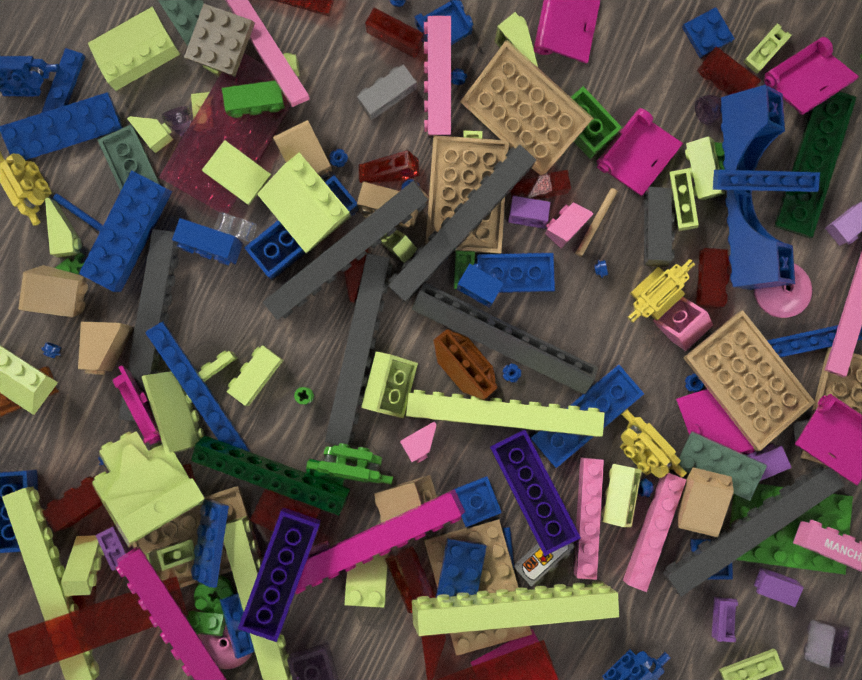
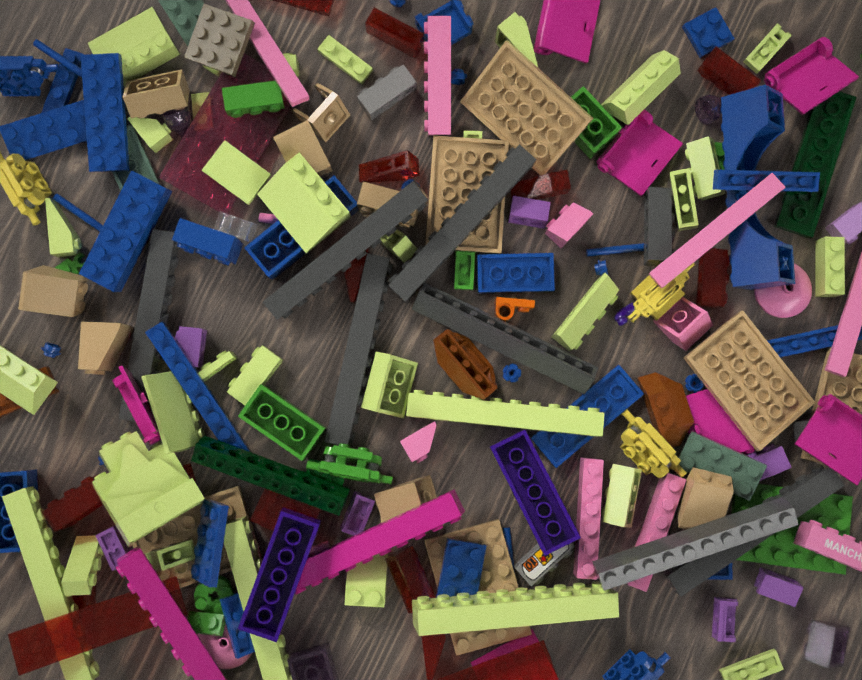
bright green bush [294,387,314,405] -> none
blue plate [330,149,348,167] -> none
blue plate [451,476,502,527] -> none
blue brick [457,263,504,308] -> none
tan bar [575,188,618,257] -> none
blue plate [638,478,654,498] -> none
none -> blue bar [33,39,82,78]
none -> blue plate [80,53,130,172]
none -> tan brick [123,69,190,118]
none -> medium lavender brick [175,326,207,368]
none -> bright green brick [238,384,327,461]
none -> bright pink arm [259,213,278,224]
none -> tan hose [292,83,350,142]
none -> yellowish green plate [317,35,373,85]
none -> medium lavender hinge [340,491,375,536]
none -> orange plate [495,297,535,322]
none -> yellowish green slope [552,273,619,351]
none -> blue bar [586,243,644,257]
none -> dark grey brick [592,497,798,591]
none -> yellowish green slope [601,50,681,125]
none -> dark purple arm [614,302,635,326]
none -> dark orange wedge [637,372,694,448]
none -> bright pink tile [649,173,785,289]
none -> yellowish green brick [815,236,845,297]

